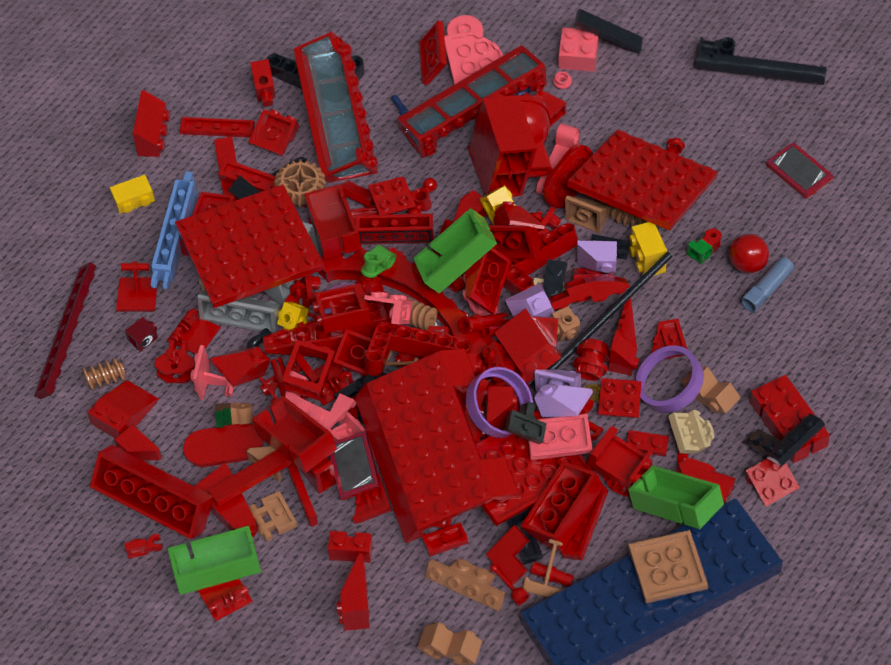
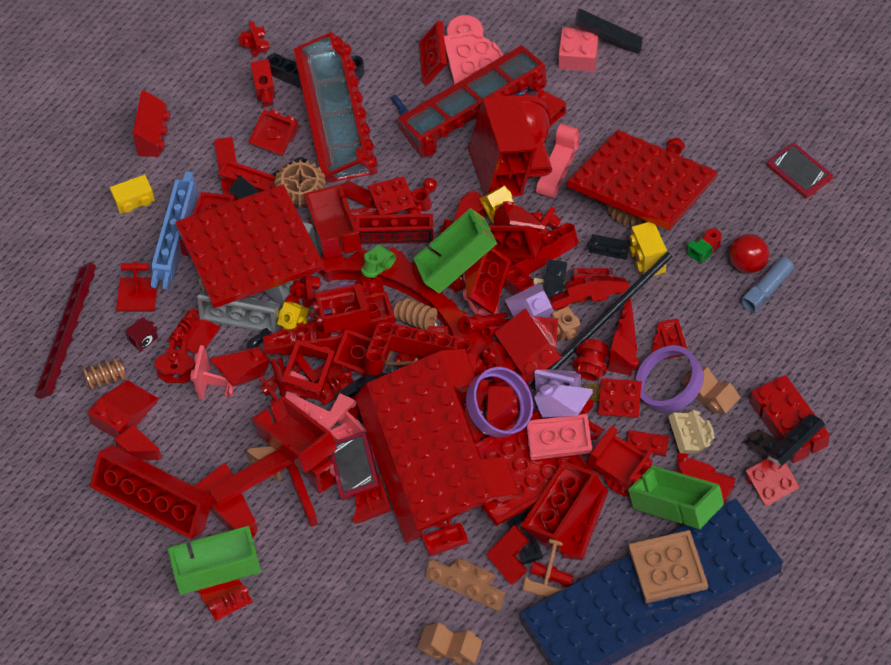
red plate [125,534,163,559] -> none
red tile [179,117,255,138] -> none
red tile [183,423,264,467] -> none
leg [215,403,253,428] -> none
nougat plate [249,491,298,541] -> none
red brick [328,531,373,563] -> none
red slope [337,553,370,631] -> none
coral bracket [364,292,413,325] -> none
red hinge [490,564,530,606] -> none
pearl dark grey hinge [505,401,547,444] -> none
red tile [543,144,593,209] -> none
coral plate [553,72,572,89] -> none
nougat slope [565,196,610,234] -> none
lavender slope [577,241,617,273] -> none
black piece [696,37,827,85] -> none
none -> red hips [238,22,269,58]

